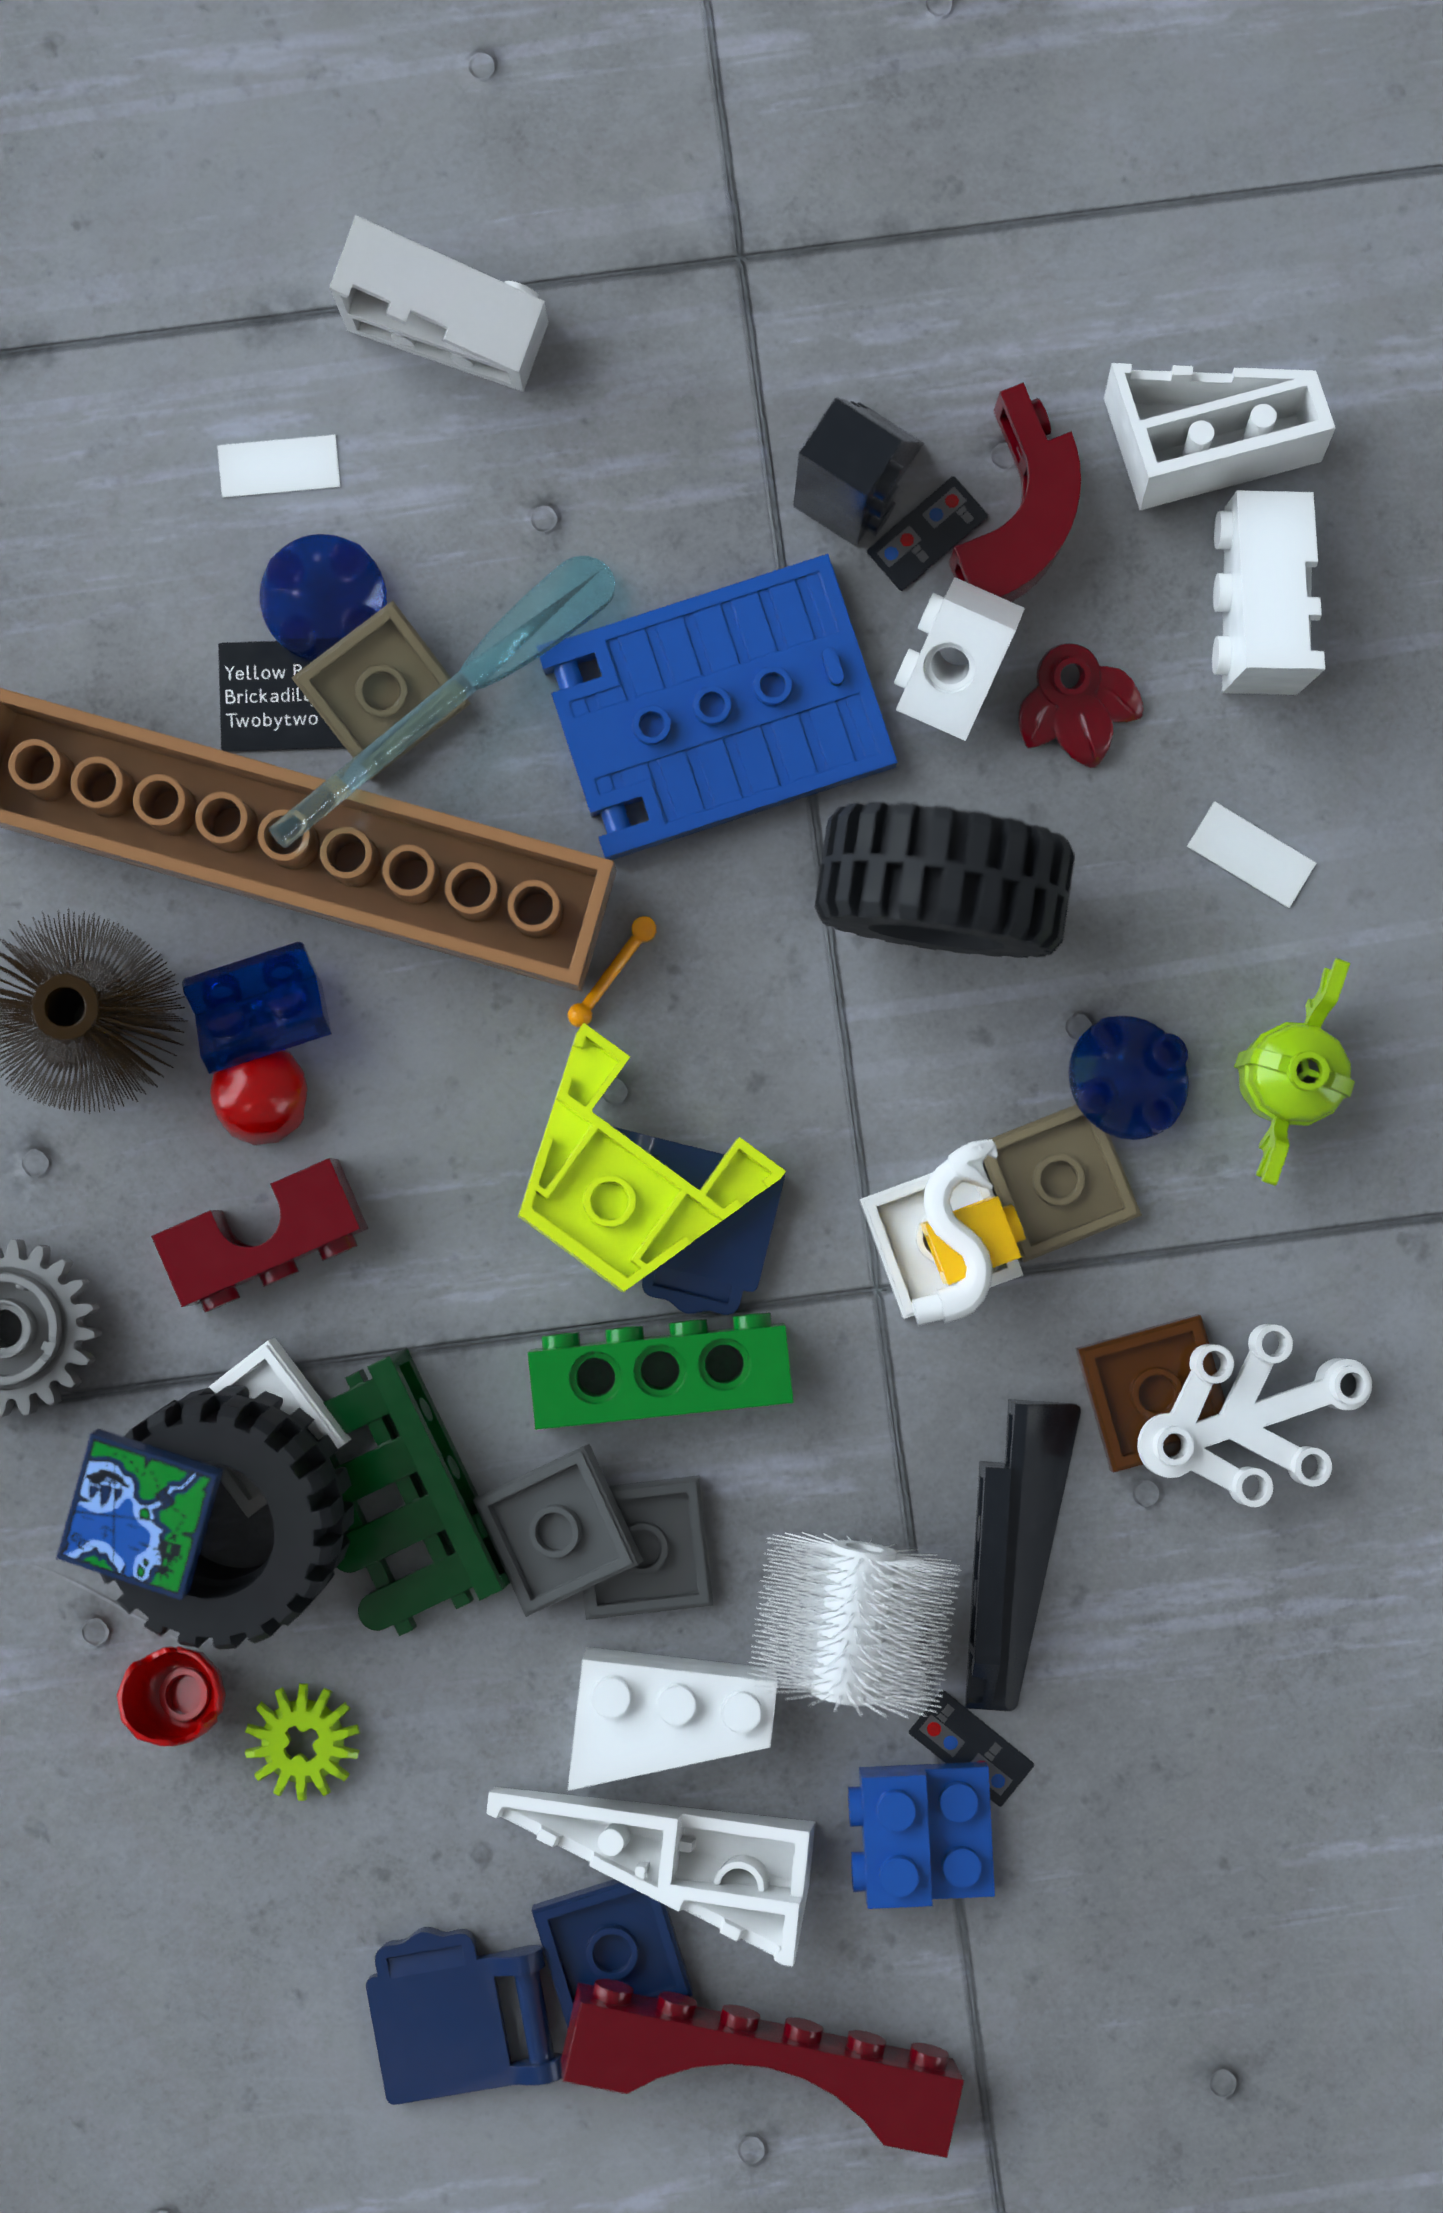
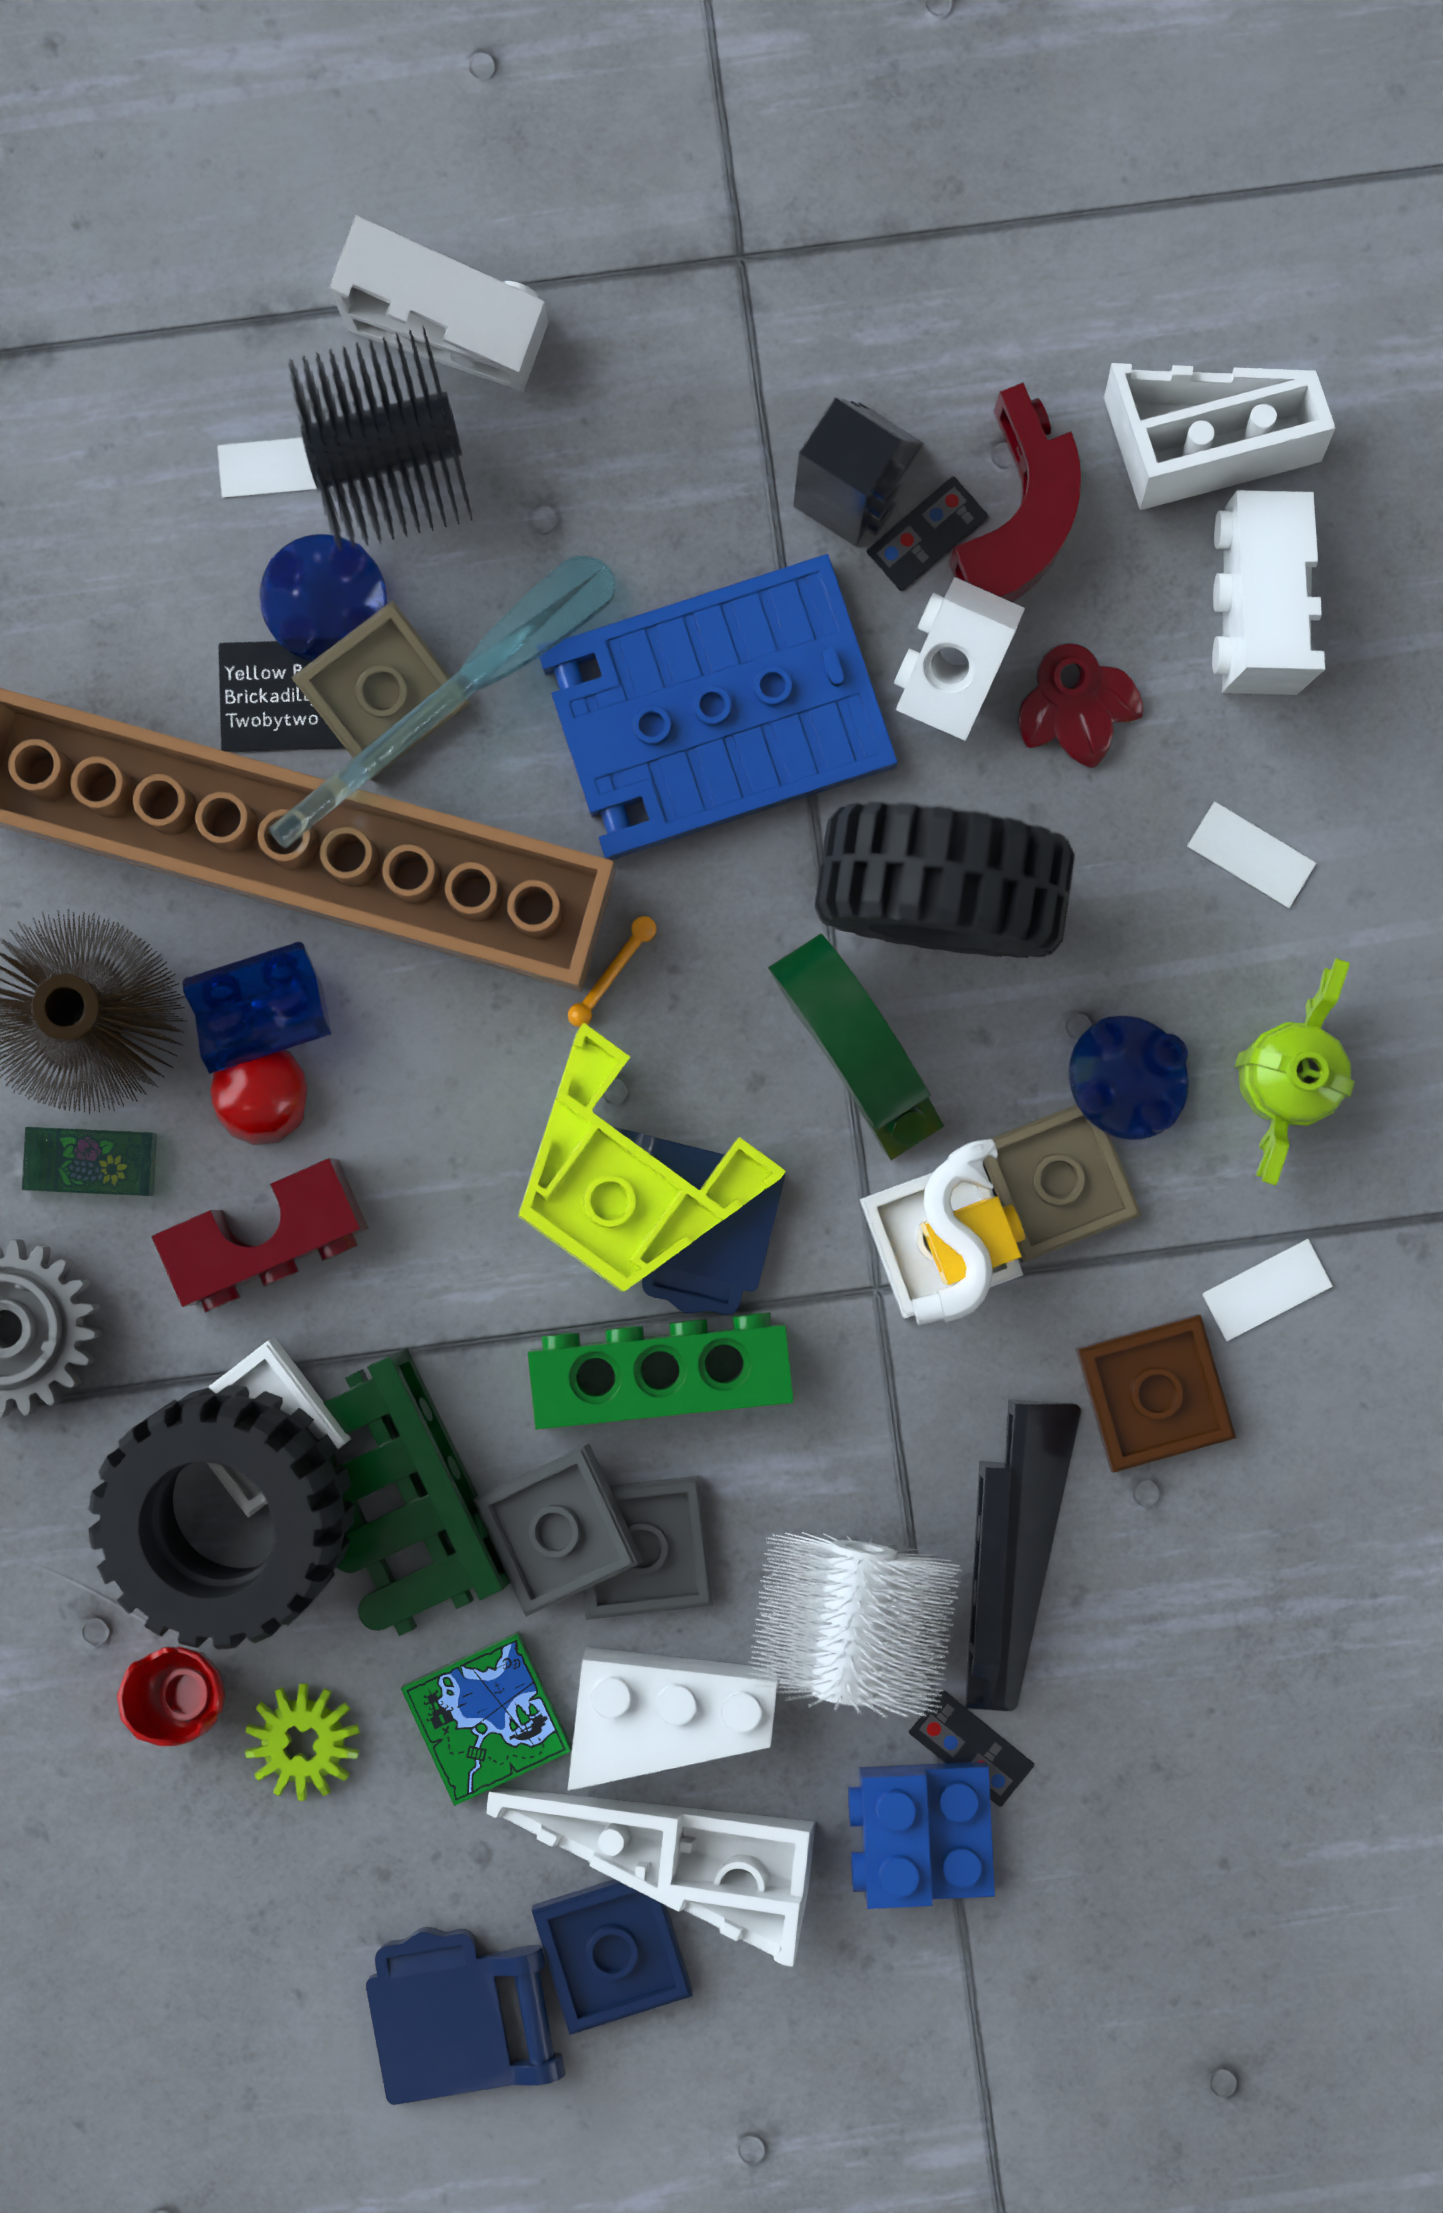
tile [56,1429,223,1600] -> none
dark red arch [561,1979,964,2158] -> none
white plant [1137,1324,1372,1507] -> none
none -> clear green tile [22,1127,157,1196]
none -> black piece [289,326,473,552]
none -> tile [401,1631,572,1806]
none -> dark green arch [768,933,944,1161]
none -> white sticker [1202,1239,1333,1342]

